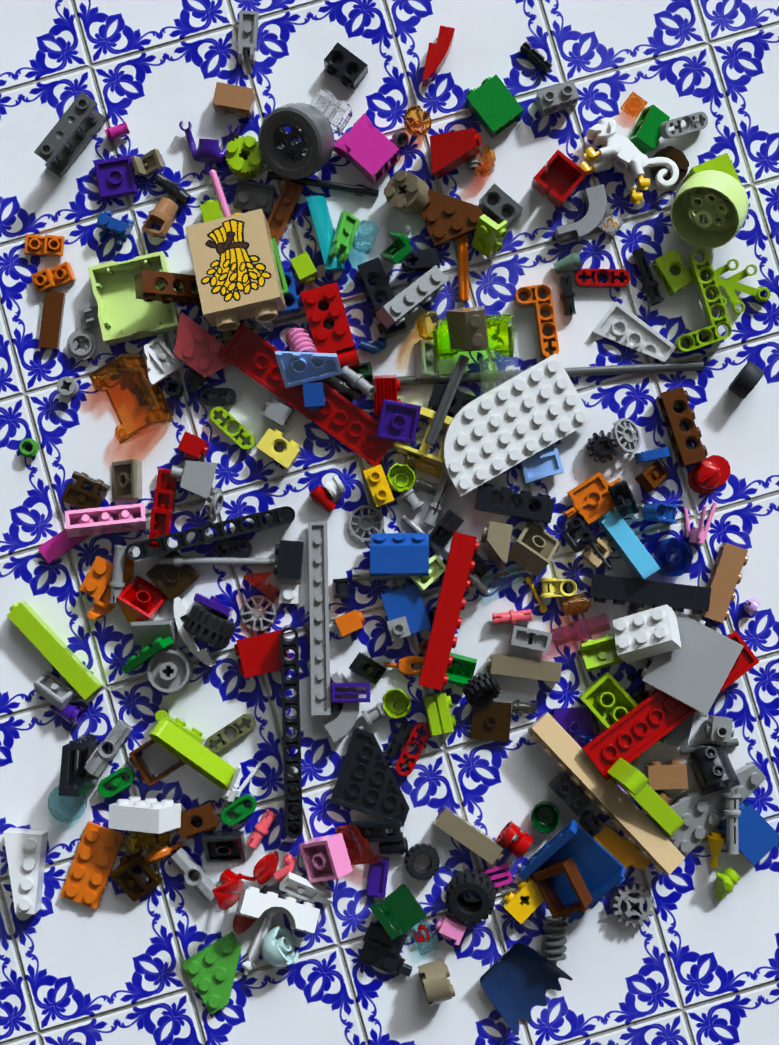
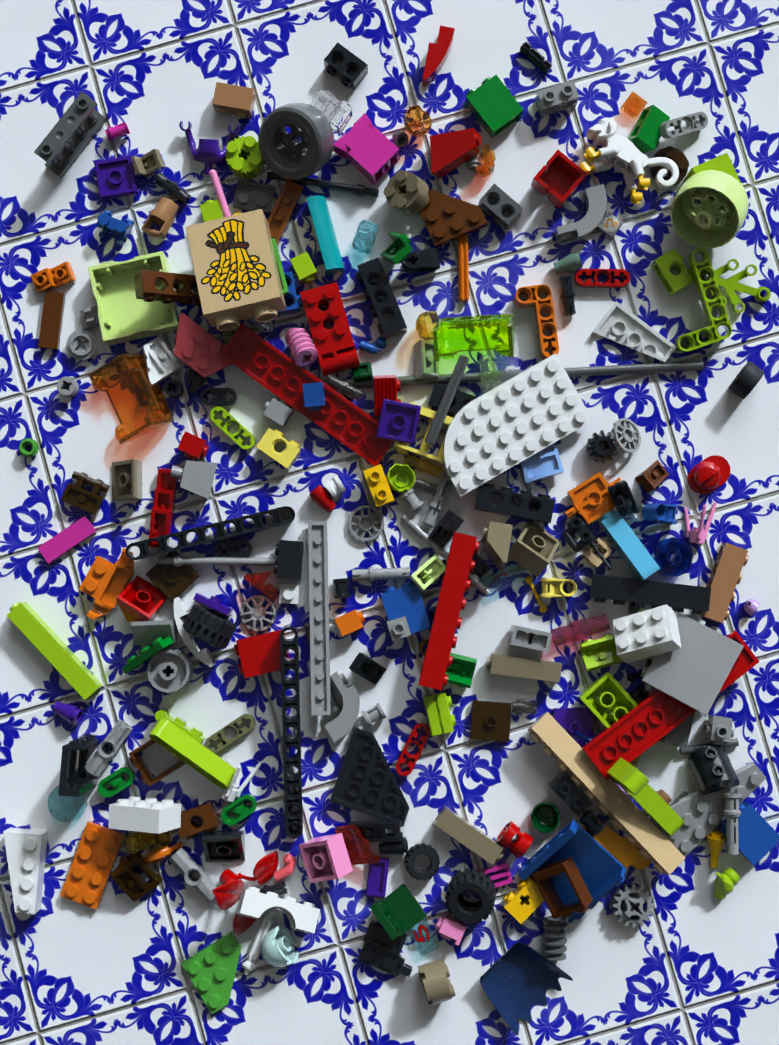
orange slope [24,234,65,256] -> none
light grey slope [34,671,76,711] -> none
bright pink brick [65,503,147,538] -> none
light grey pin [109,545,127,604] -> none
light grey gear [205,488,224,518] -> none
light grey hinge [237,10,259,65] -> none
coral pin [246,809,277,849] -> none
light blue wing [275,351,342,388] -> none
white hinge [279,872,333,906] -> none
bright green hinge [329,210,360,264] -> none
dark purple tile [331,682,370,703] -> none
light grey pin [340,366,376,397] -> none
blue slope [370,532,430,577] -> none
light grey brick [375,265,448,329] -> none
lime hair [382,688,412,719] -> none
black pin [384,719,414,759] -> none
orange hand [385,655,424,676] -> none
dark tan slope [446,306,489,351] -> none
black tyre [463,672,501,707] -> none
lime bracket [471,214,508,258] -> none
coral pin [492,609,532,626] -> none
clear orange brick [561,593,591,615] -> none
black pin [632,248,664,307] -> none
blue beam [634,447,671,464] -> none
medium nougat brick [644,760,688,790] -> none
reddish brown brick [657,386,708,468] -> none

